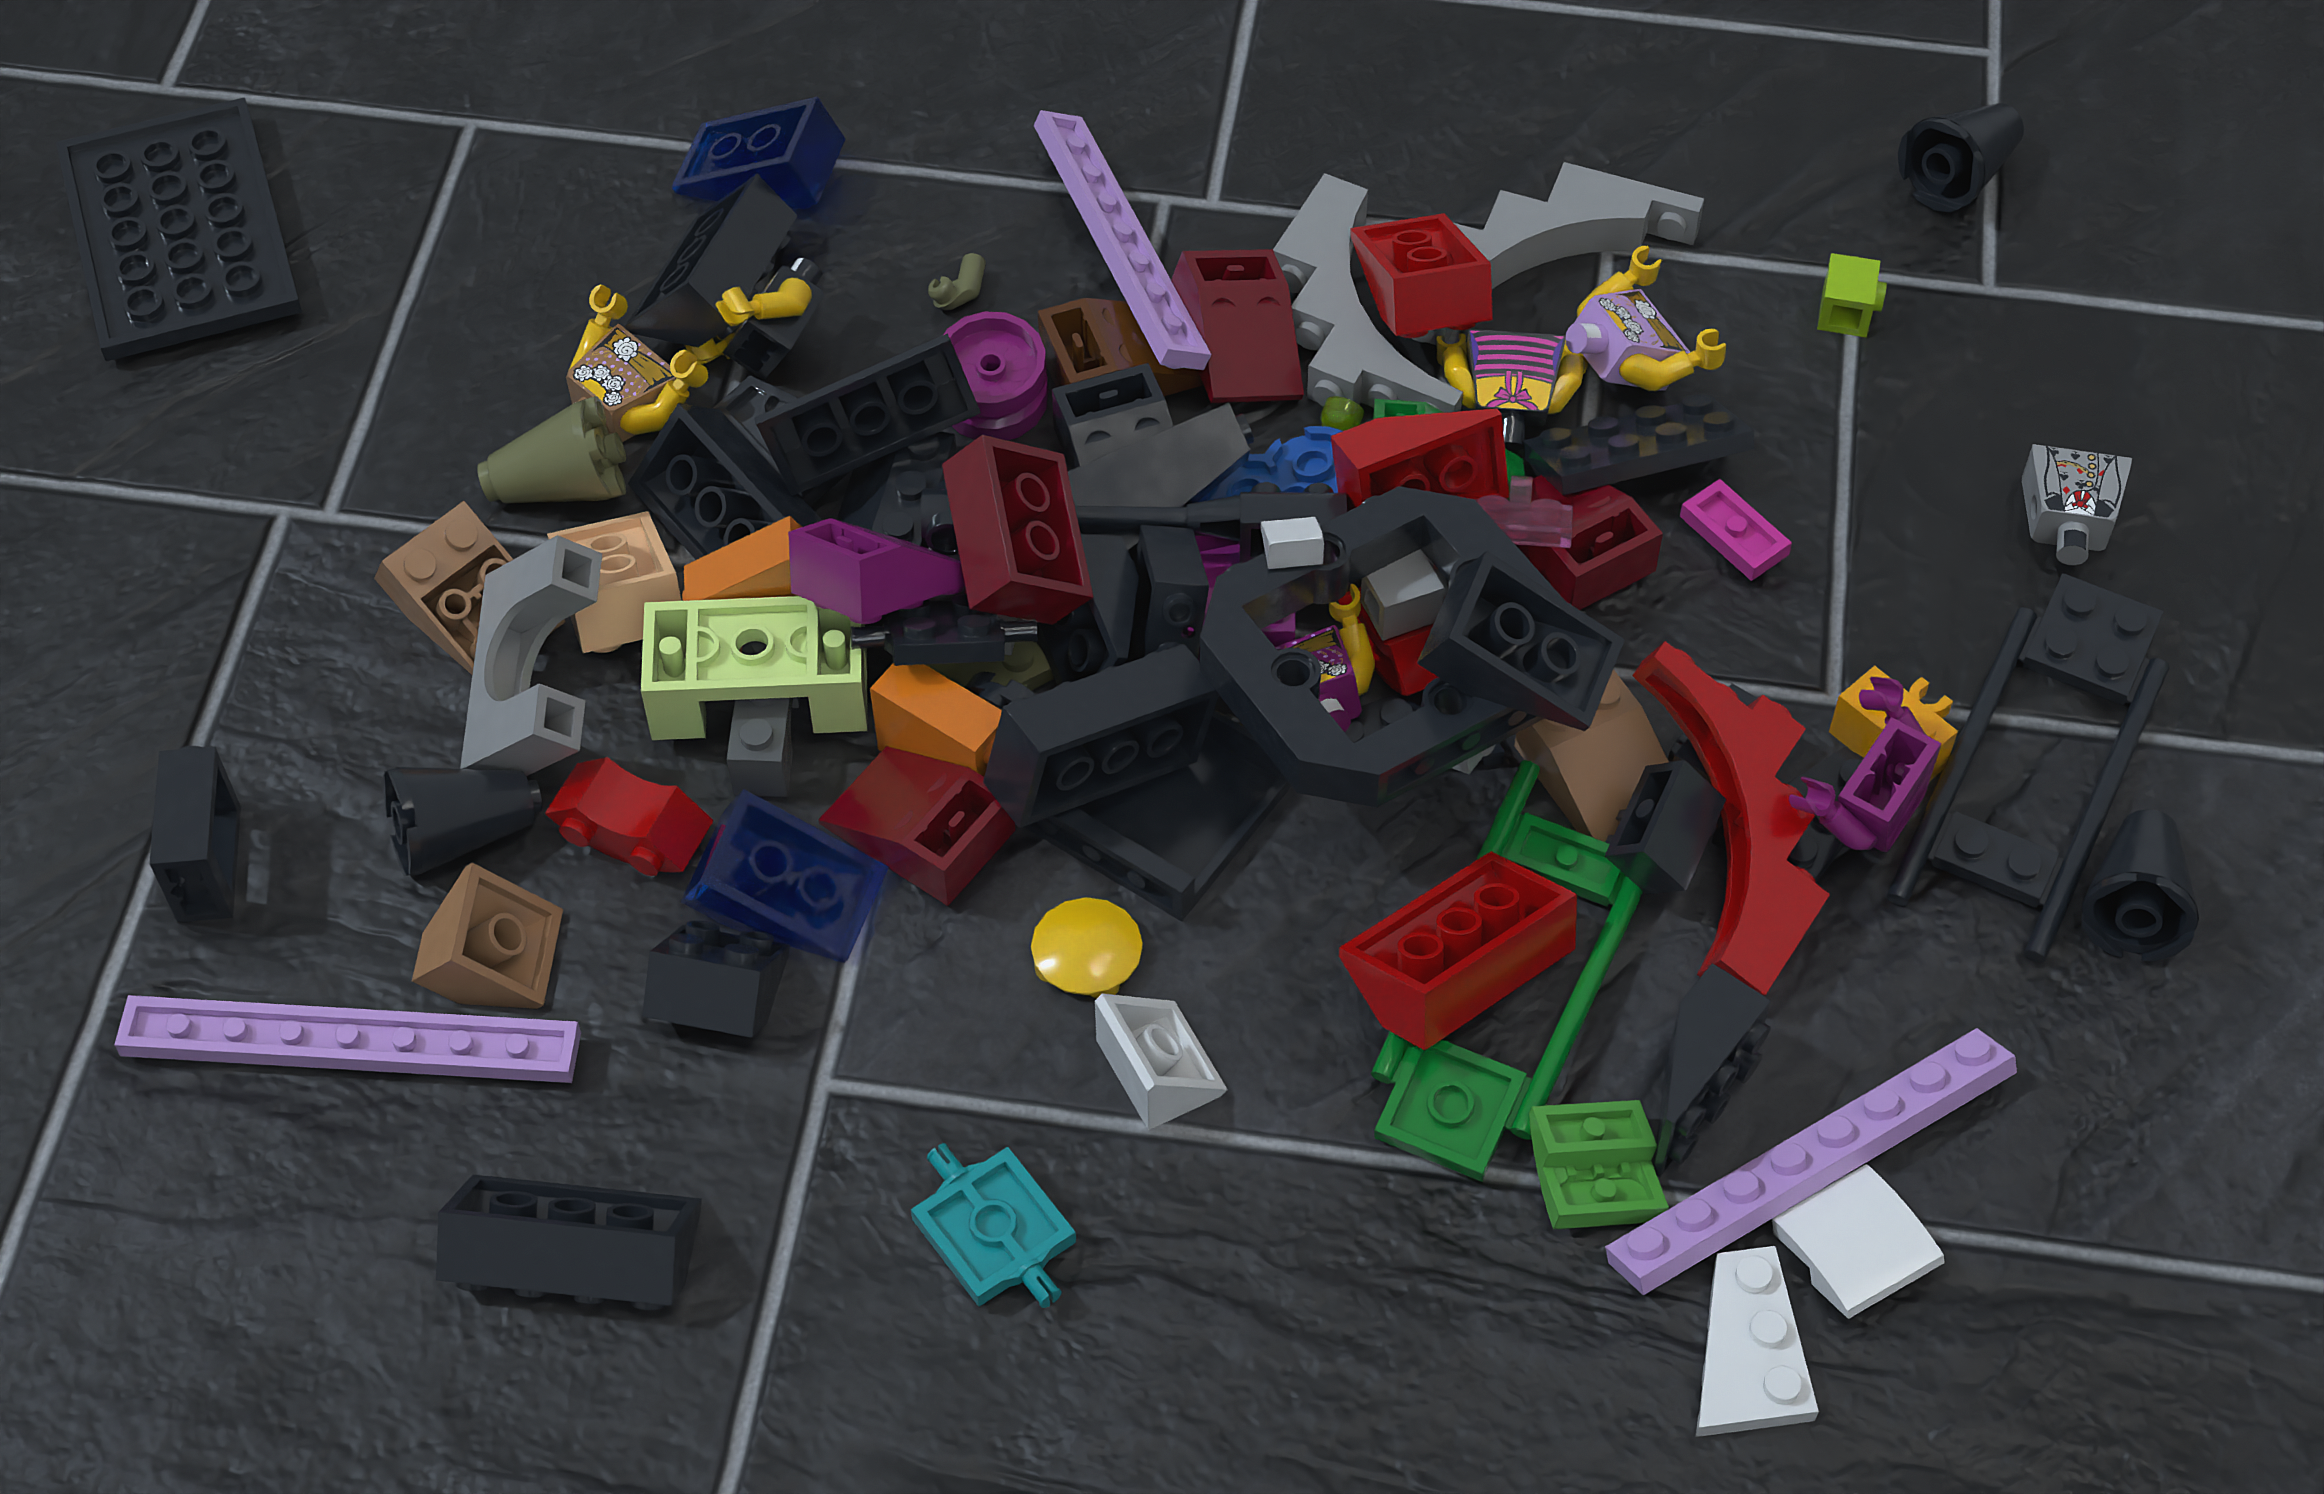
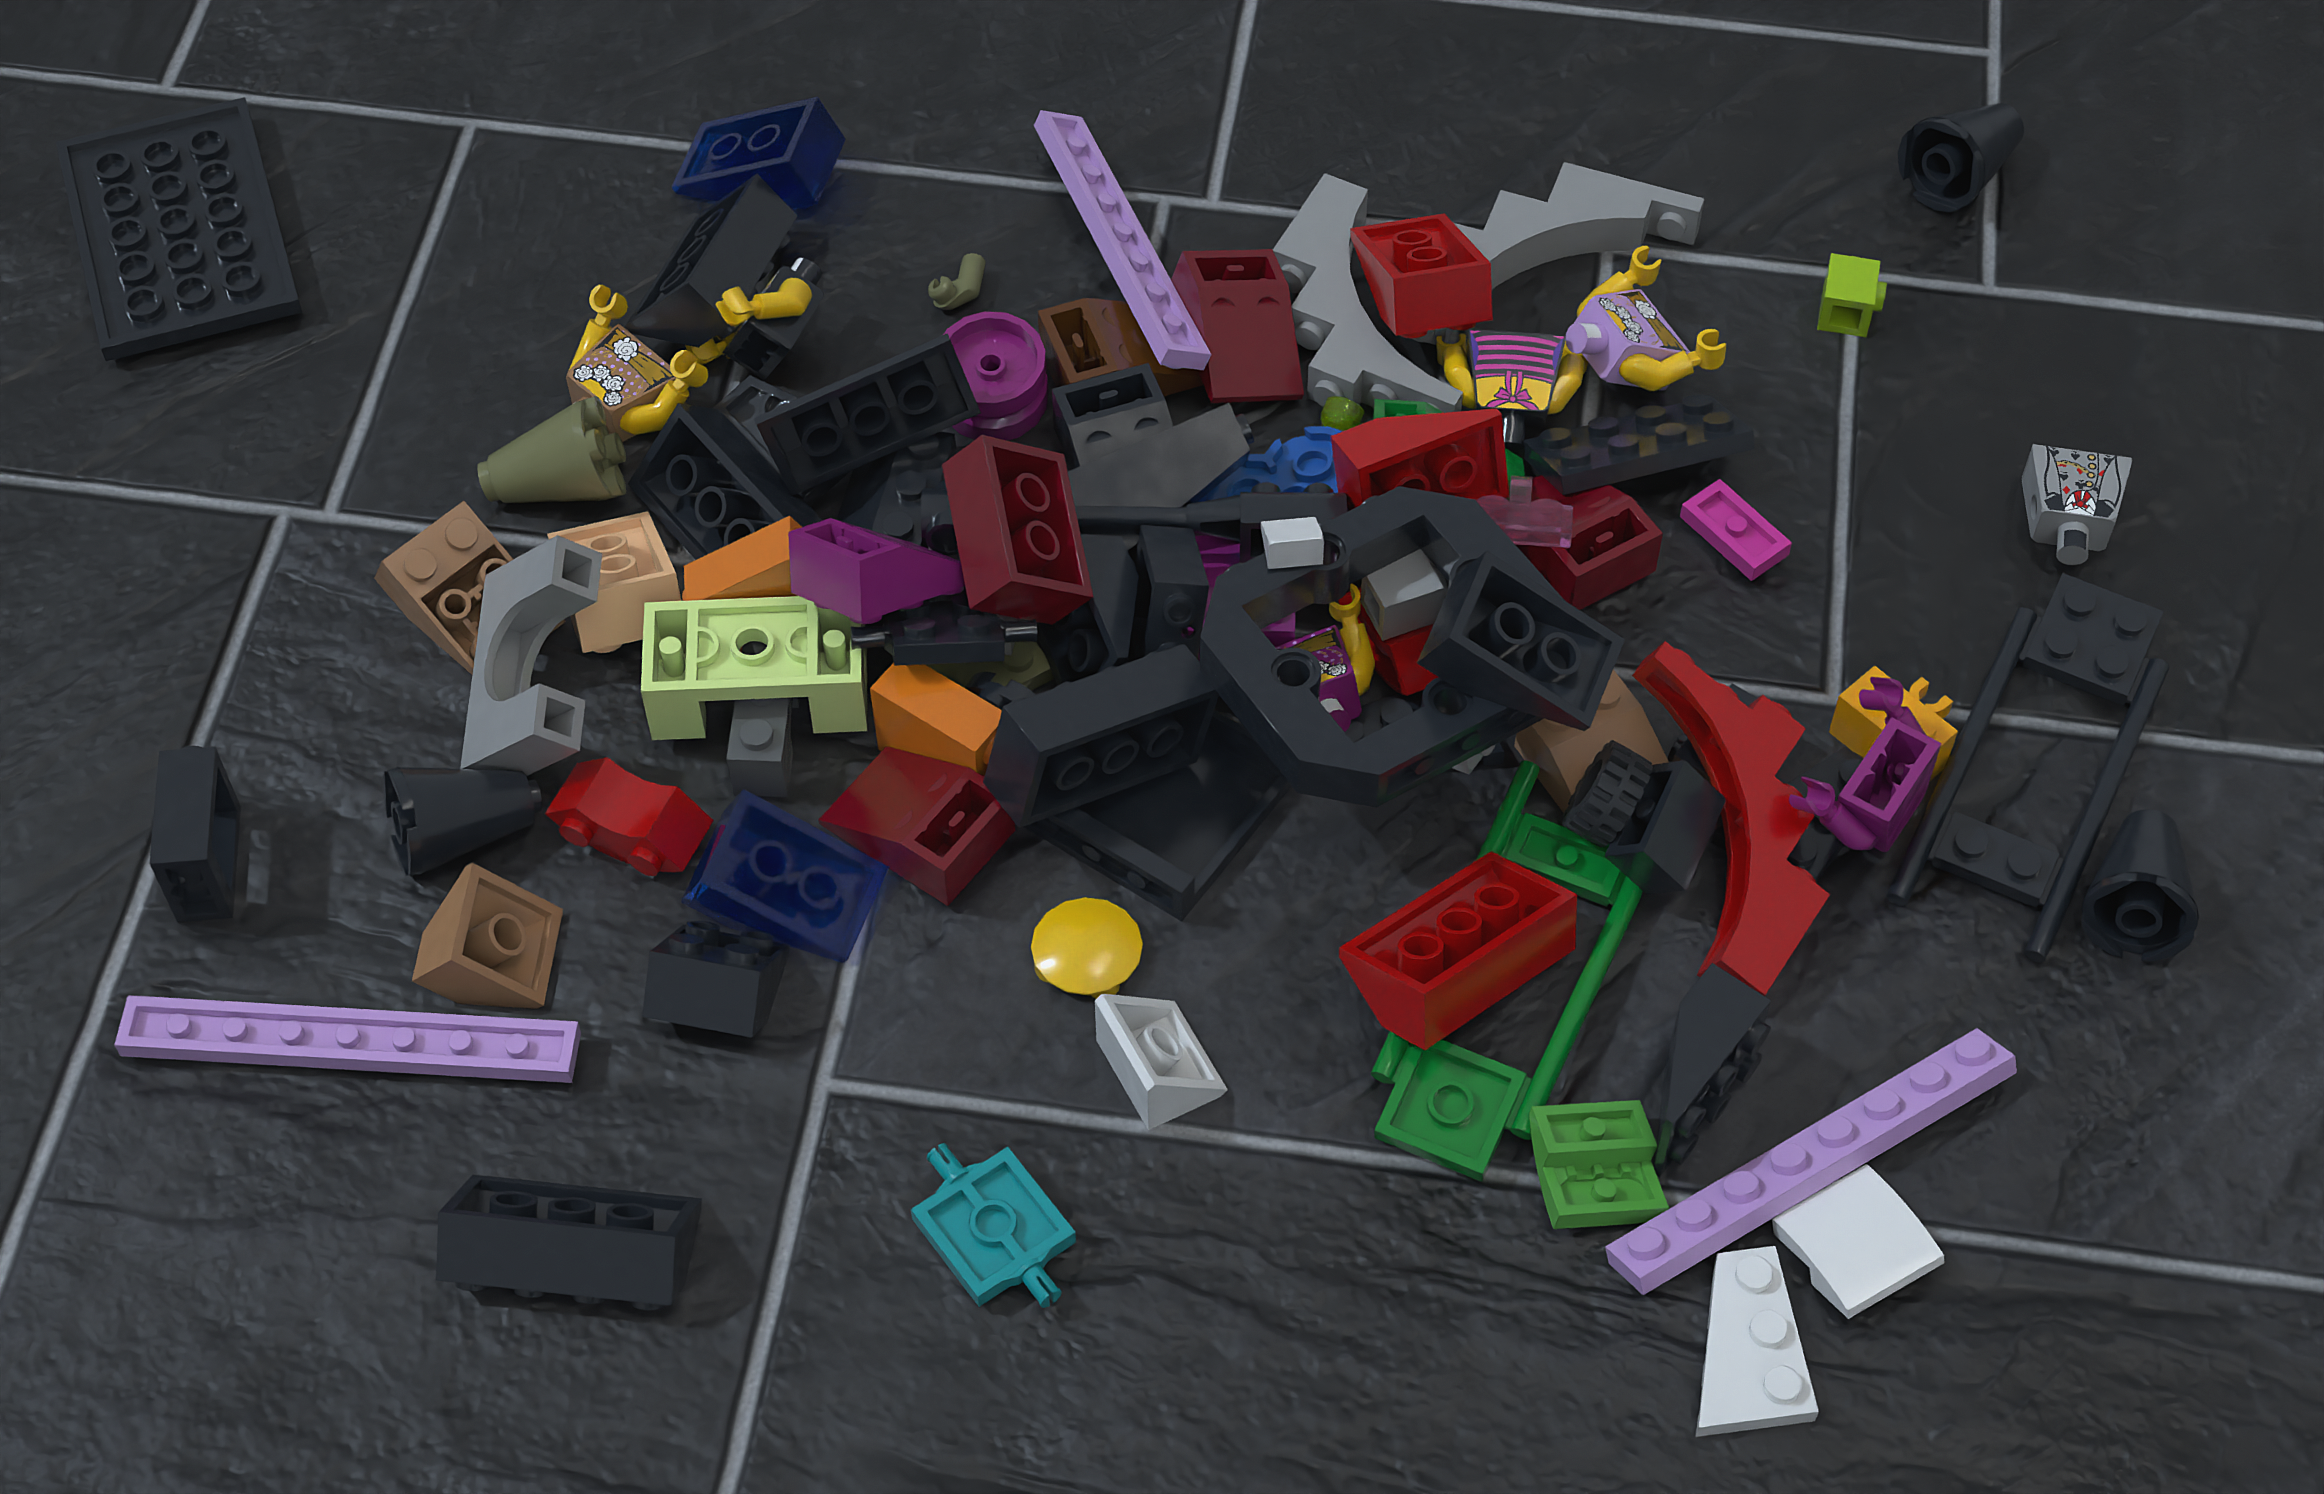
none -> black tyre [1562,740,1653,848]

